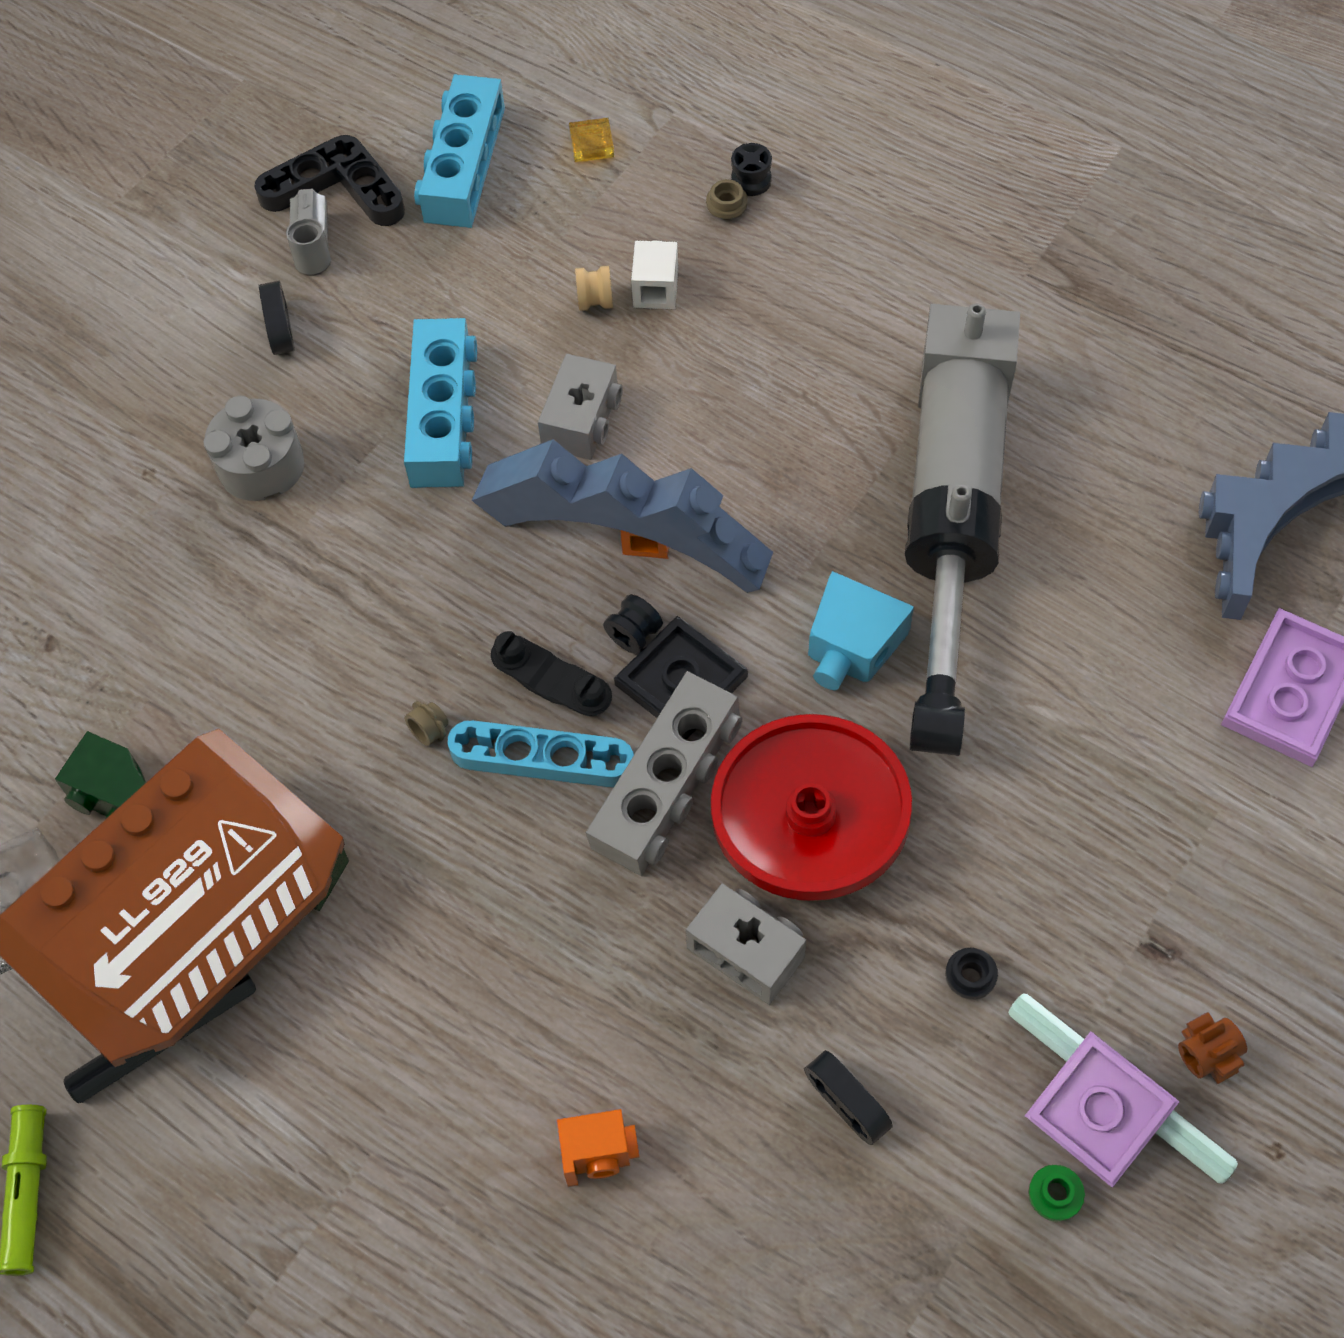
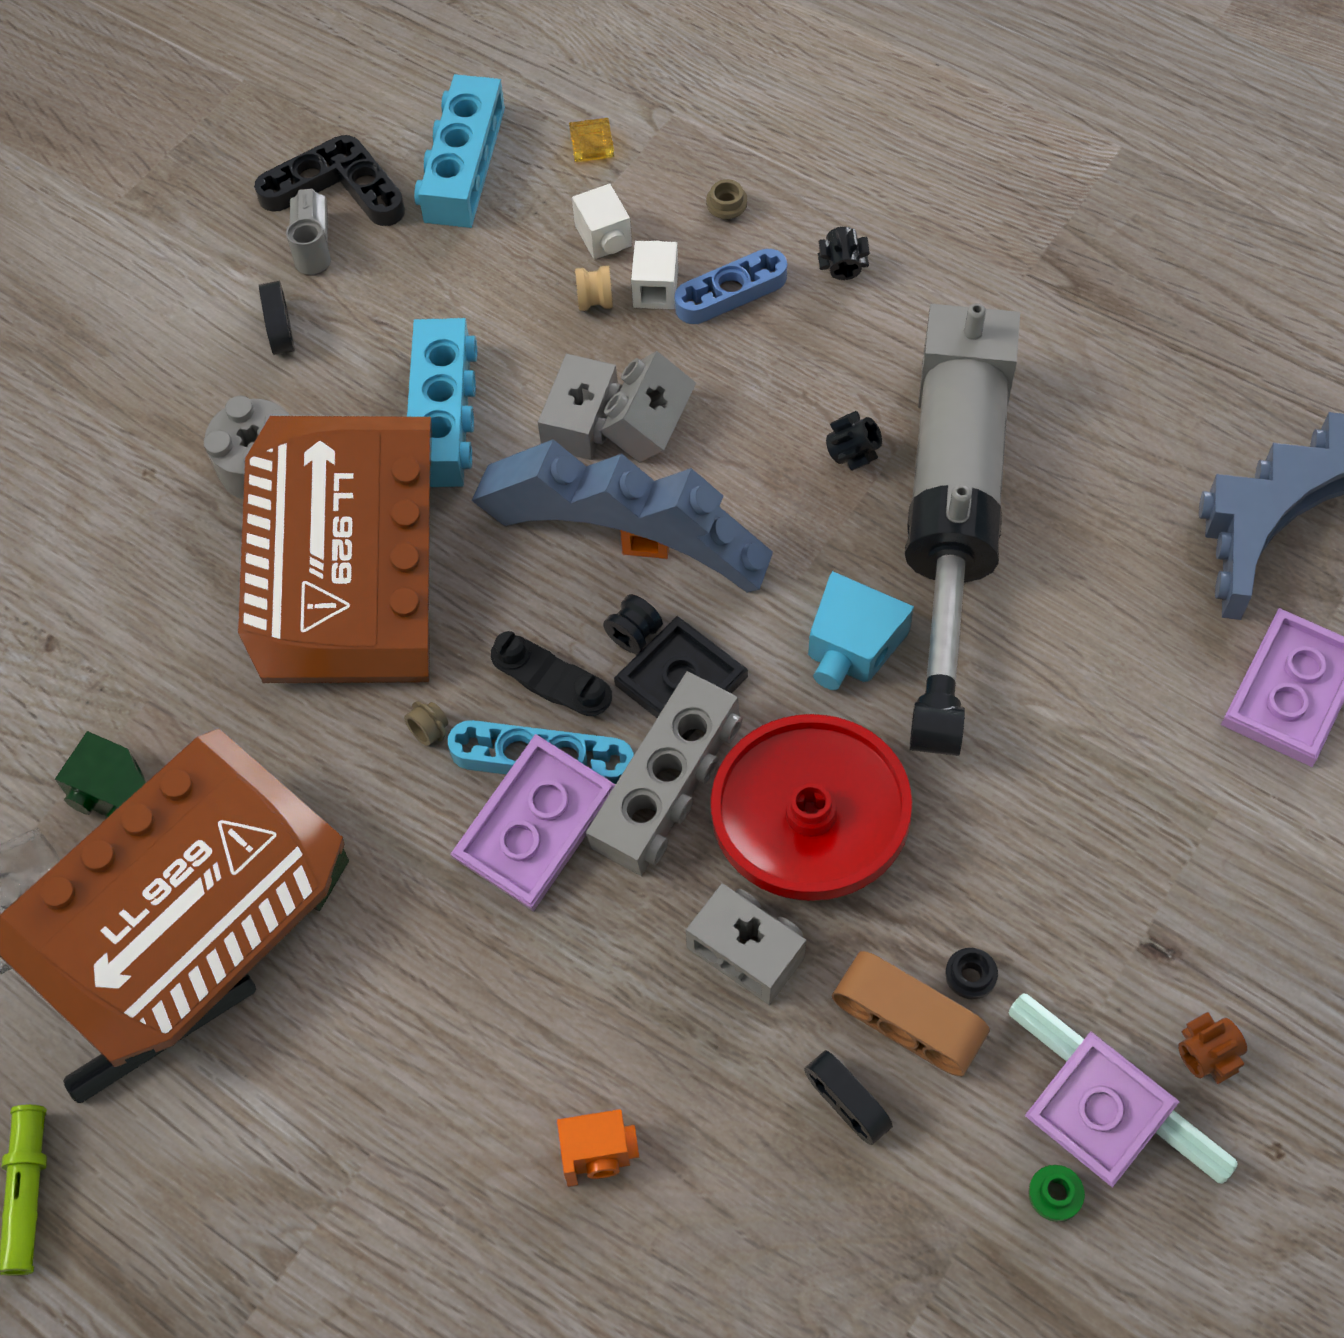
black wheel [731,143,772,196] -> none
none -> dark orange slope [238,416,432,683]
none -> lavender tile [450,734,616,912]
none -> white brick [572,184,632,260]
none -> light grey brick [599,351,696,463]
none -> medium blue beam [675,249,787,324]
none -> black gear [818,227,870,280]
none -> black gear [826,411,882,471]
none -> medium nougat beam [832,951,990,1077]

